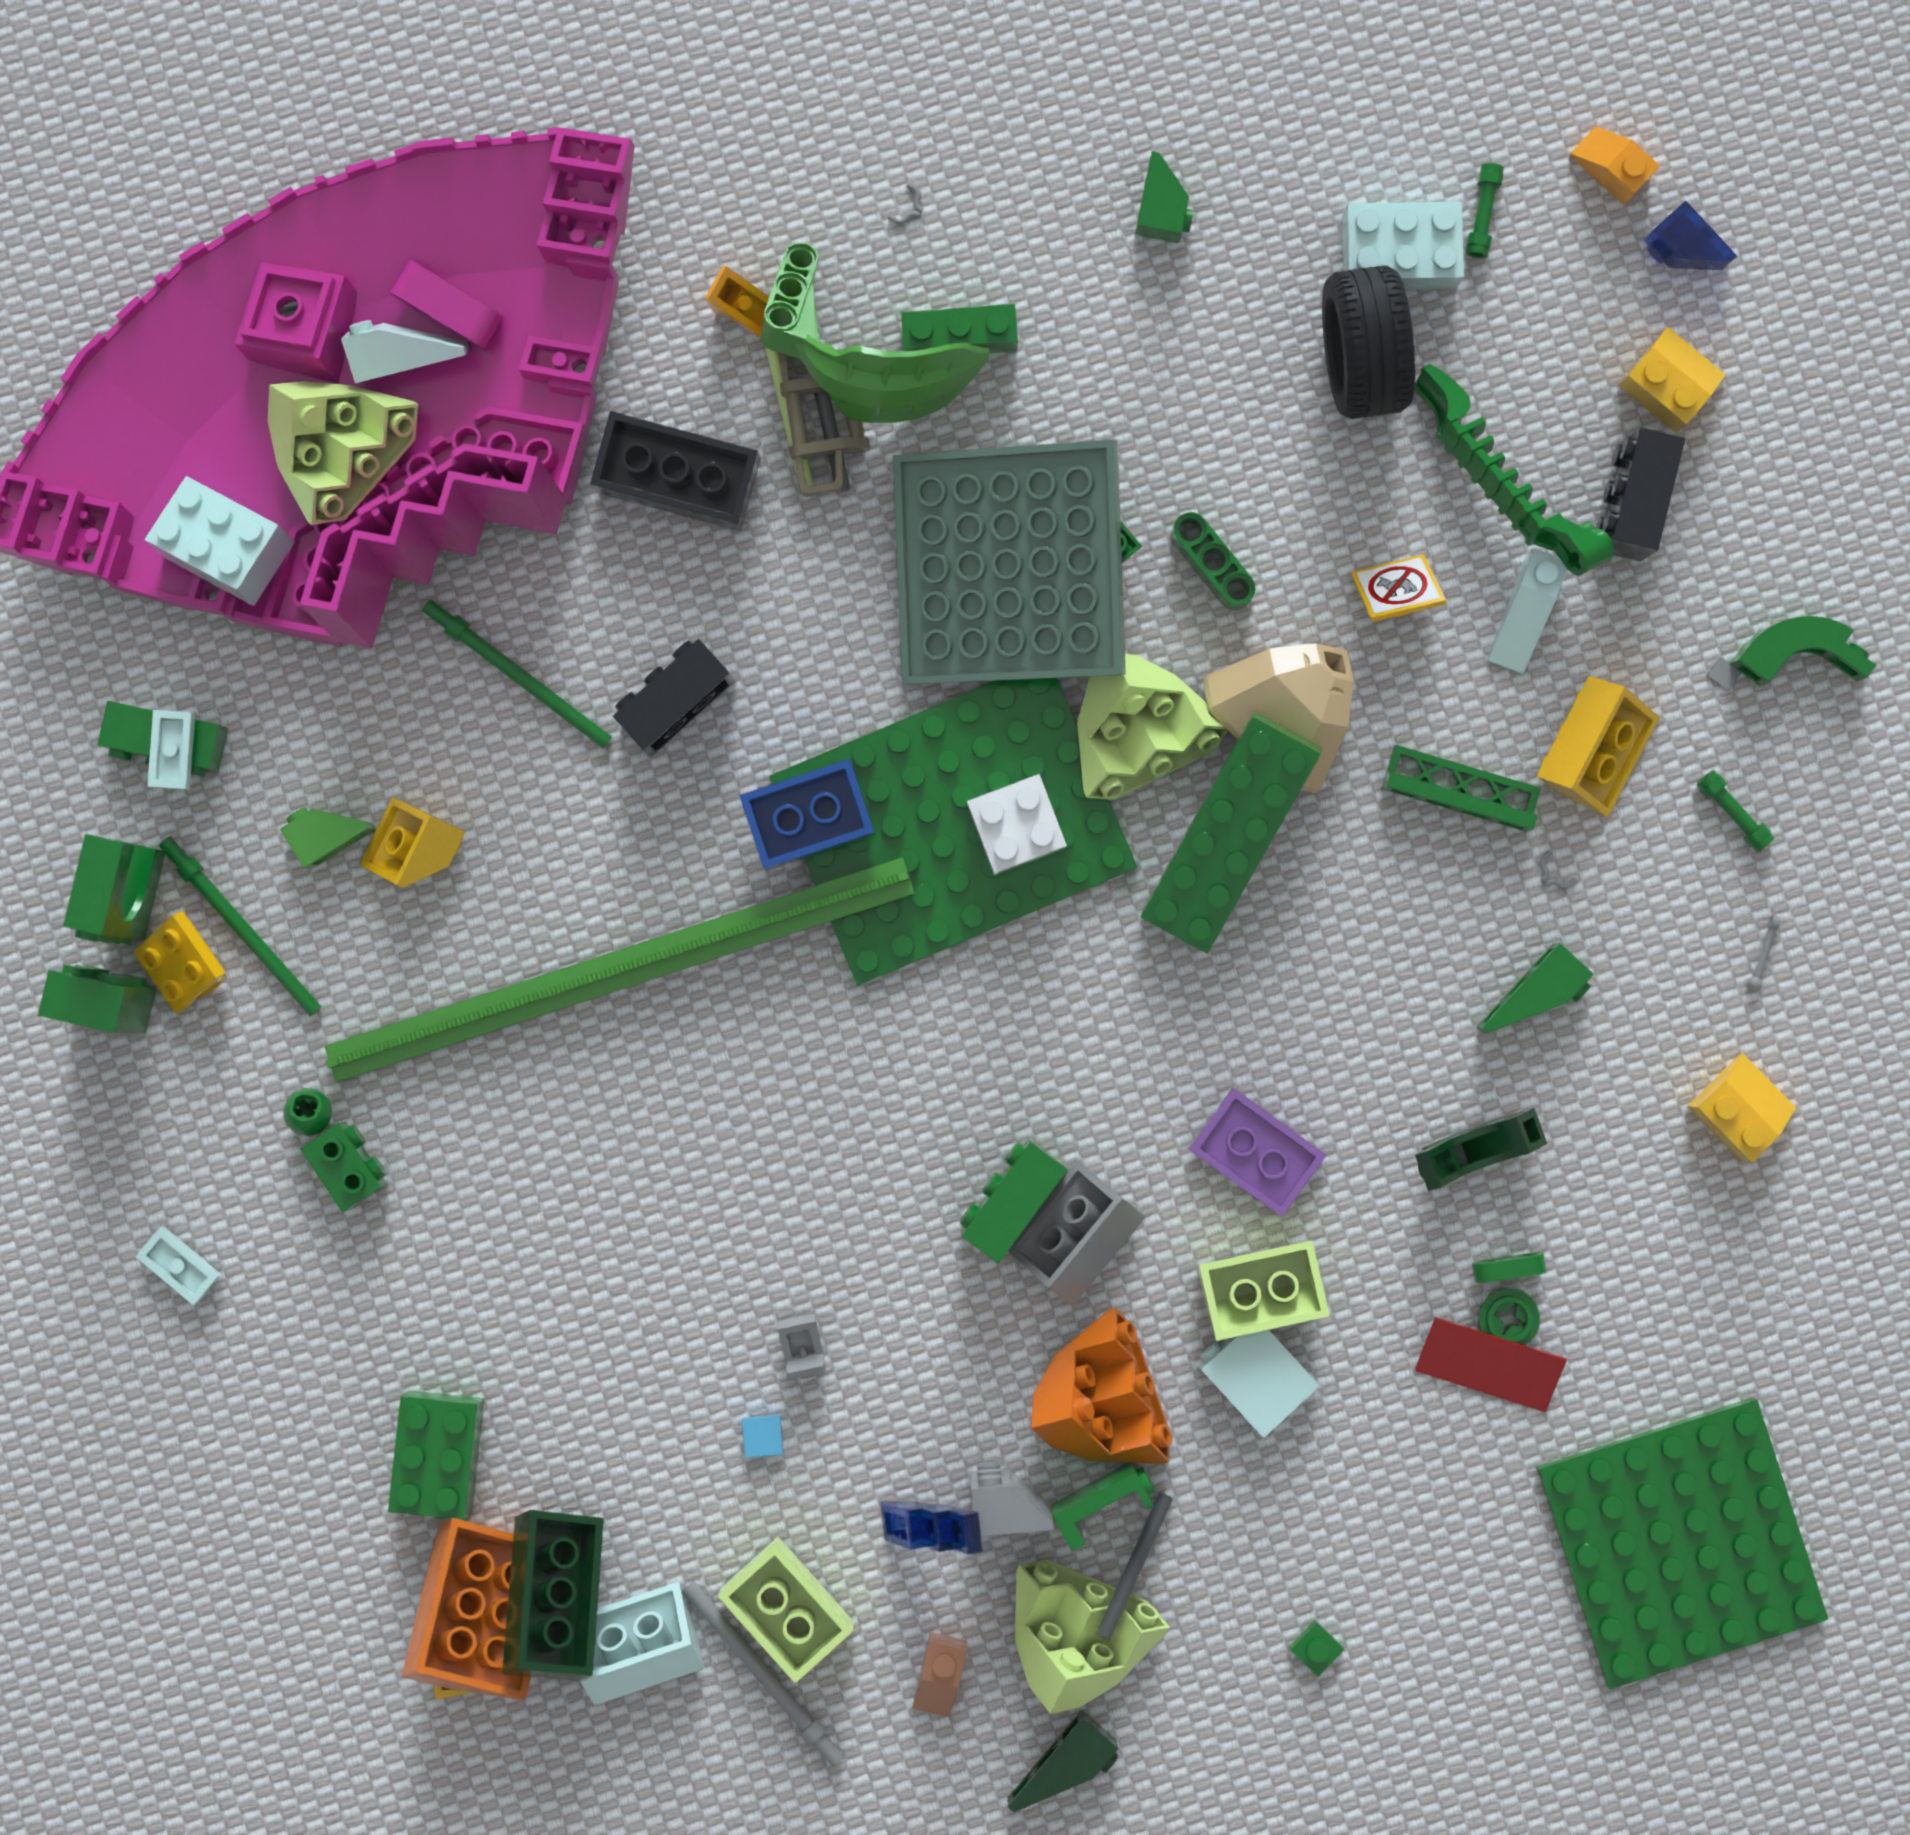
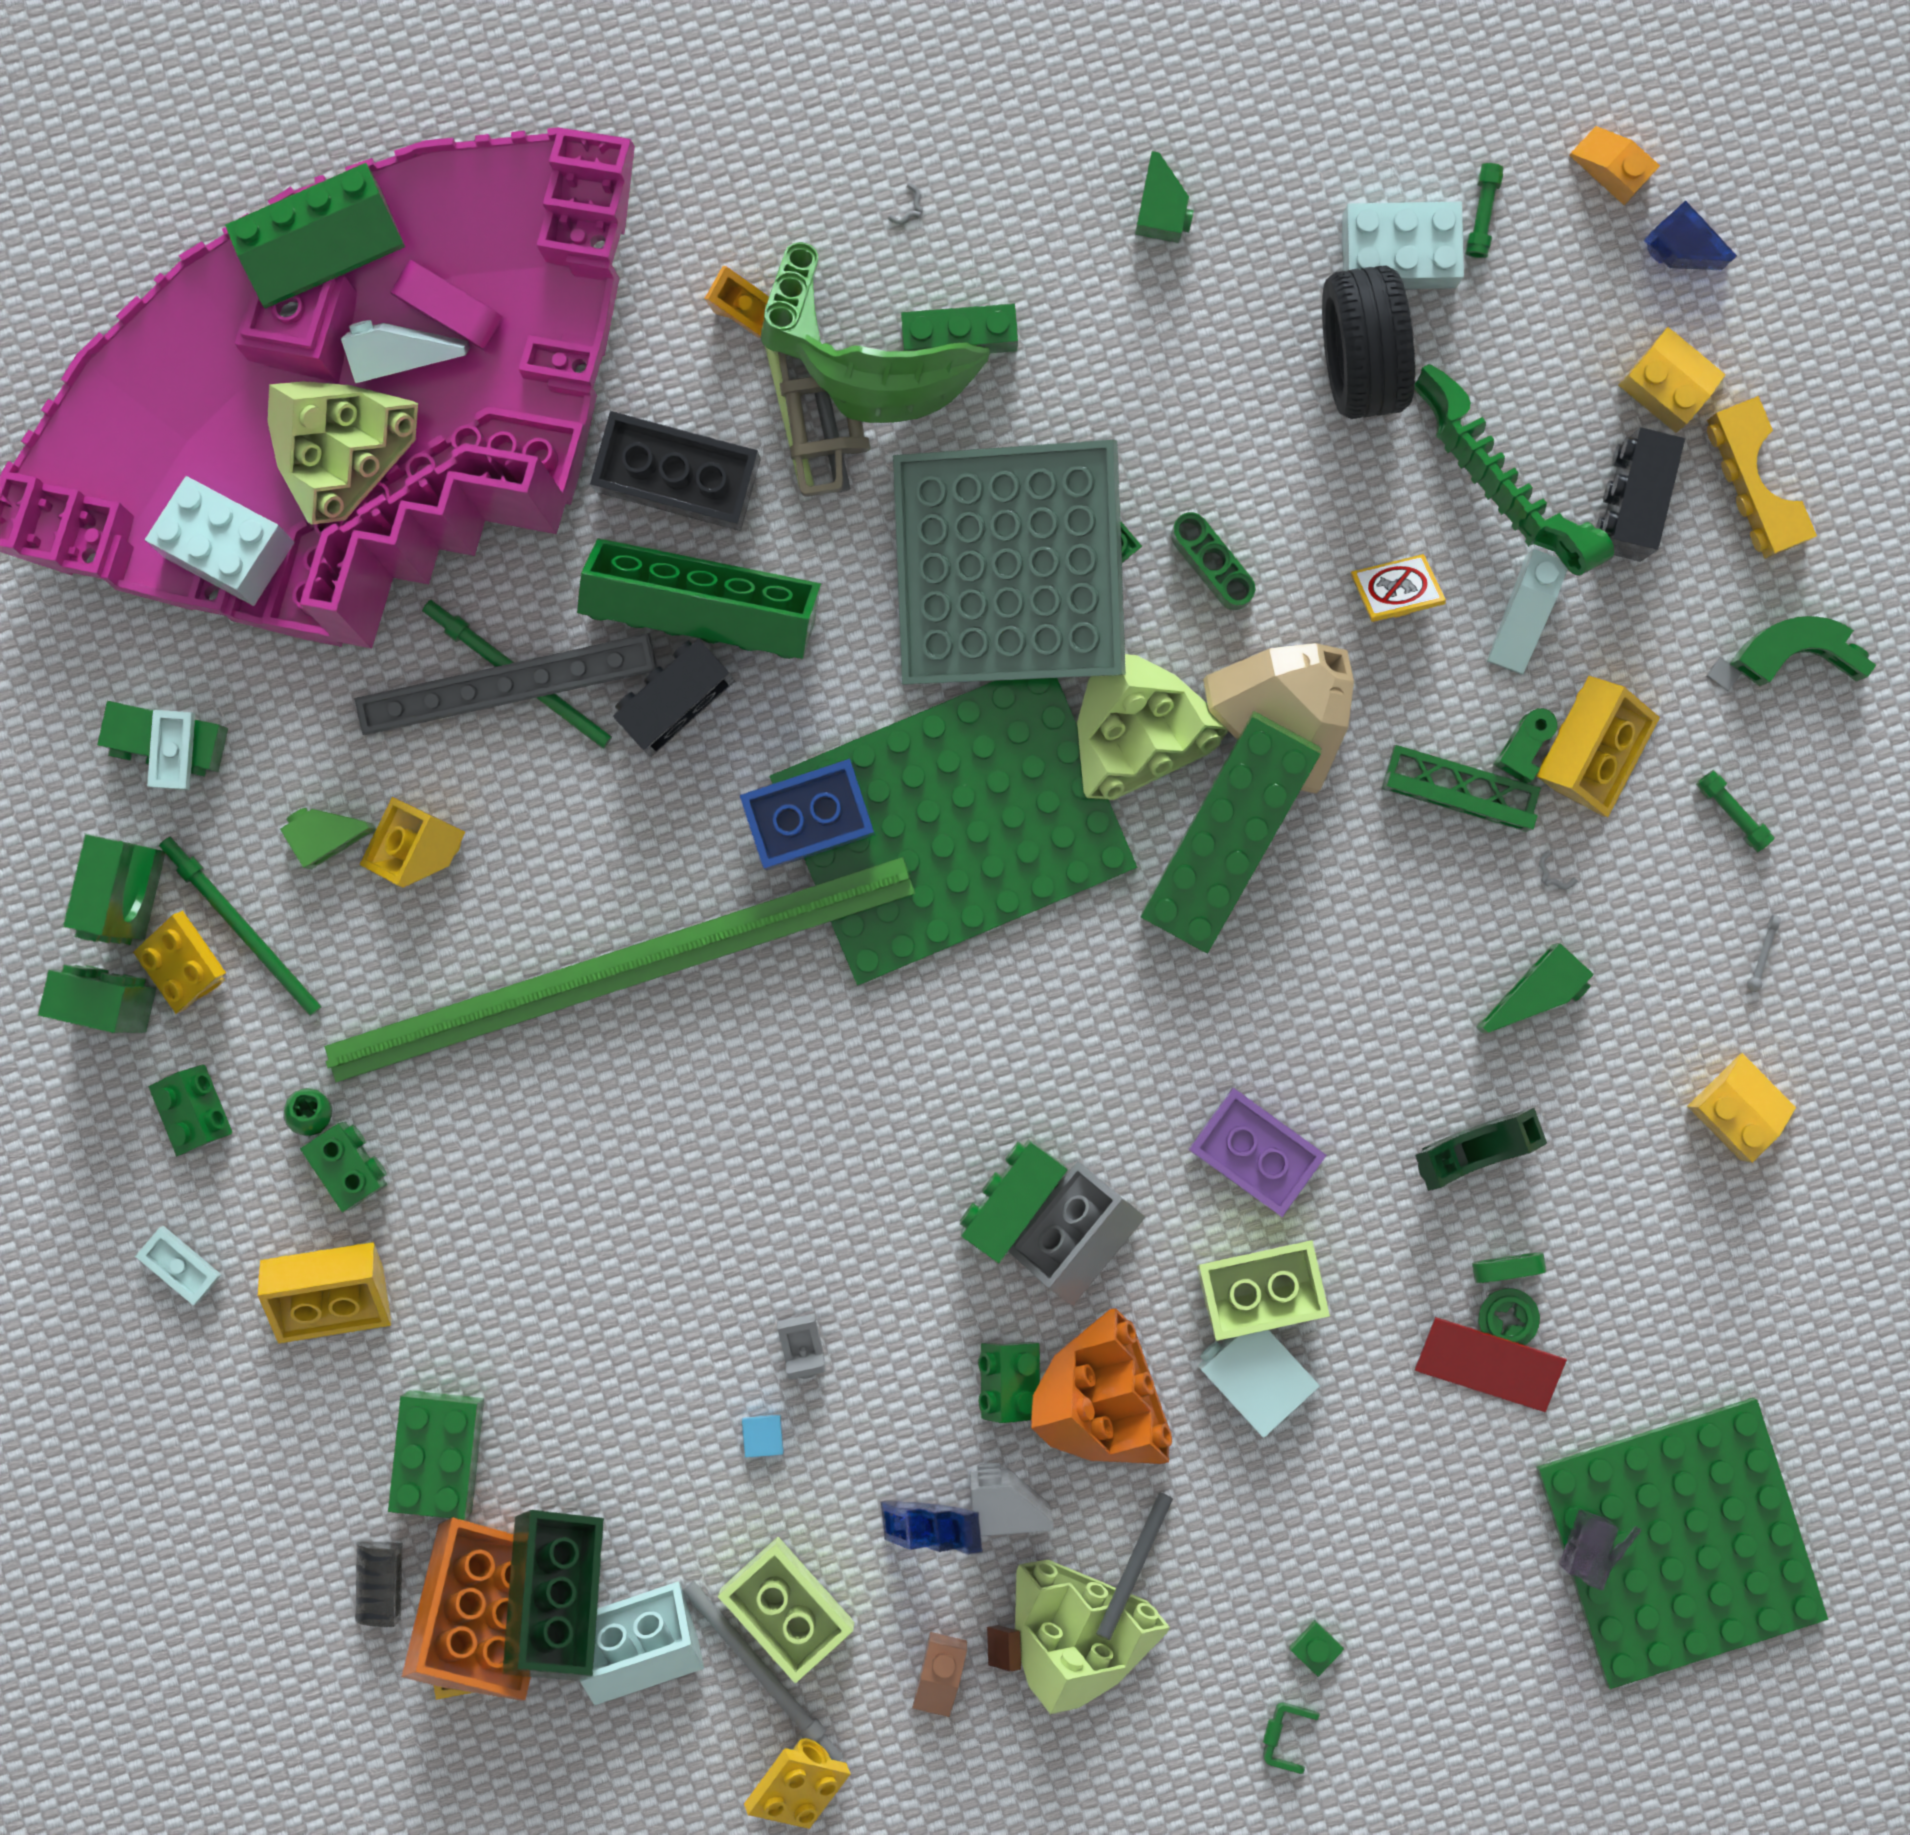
white brick [967,774,1067,875] -> none
dark green slope [1007,1710,1119,1812] -> none
green panel [1051,1463,1156,1551] -> none
none -> green bracket [148,1064,232,1157]
none -> green slope [225,163,405,309]
none -> yellow slope [257,1242,391,1344]
none -> dark grey tile [354,633,657,735]
none -> clear smoke brick [355,1542,403,1627]
none -> green brick [577,538,821,659]
none -> yellow plate [744,1738,851,1829]
none -> green bracket [978,1342,1040,1423]
none -> copper tile [987,1625,1021,1672]
none -> green piece [1263,1702,1320,1774]
none -> green leg [1493,708,1558,784]
none -> piece [1559,1509,1641,1591]
none -> yellow arch [1707,396,1817,559]

